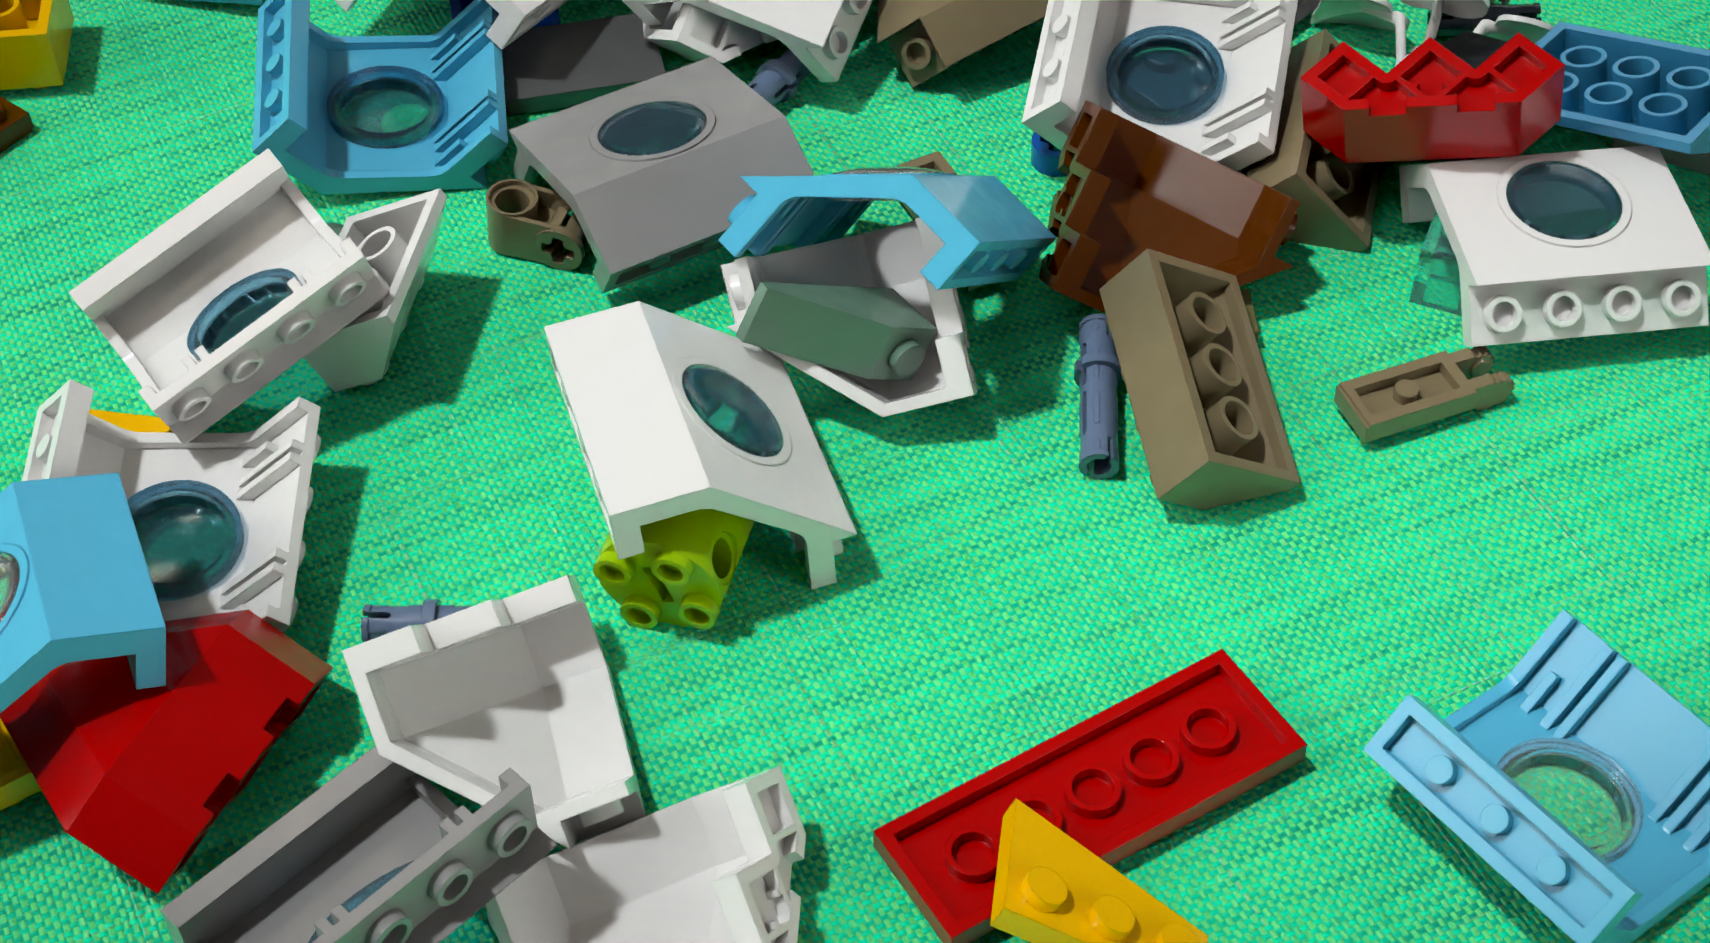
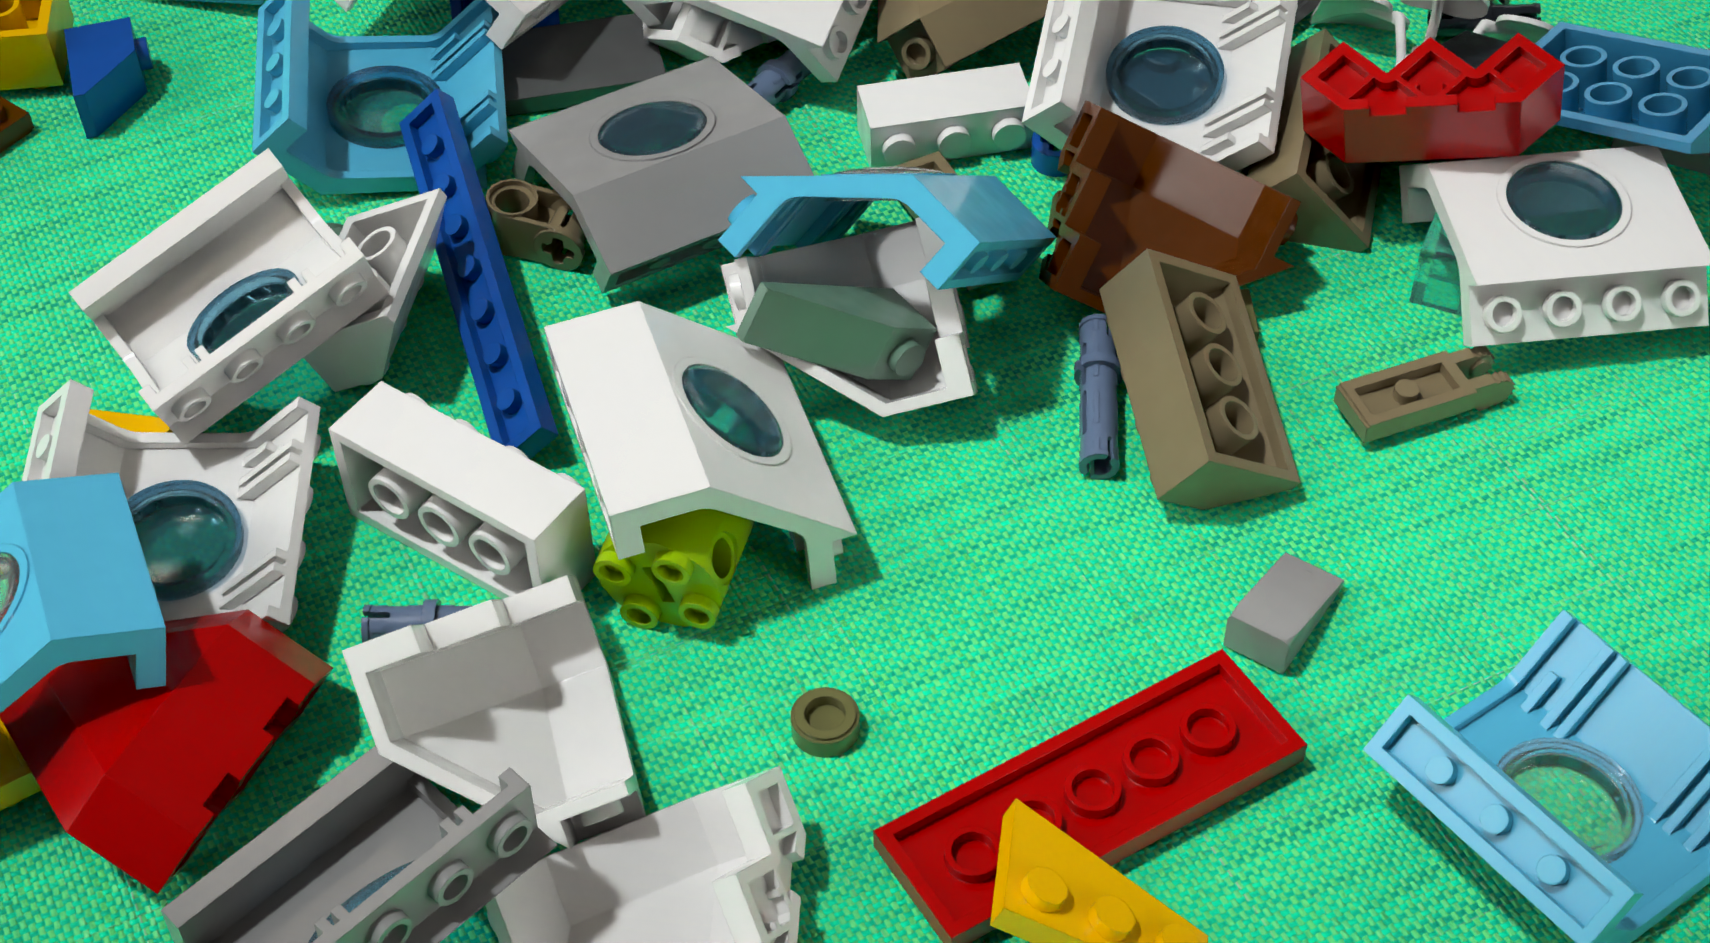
none -> blue slope [64,17,154,139]
none -> white brick [328,381,595,599]
none -> blue plate [399,88,559,459]
none -> olive tile [791,687,860,758]
none -> white brick [857,63,1034,171]
none -> light grey slope [1223,552,1344,674]

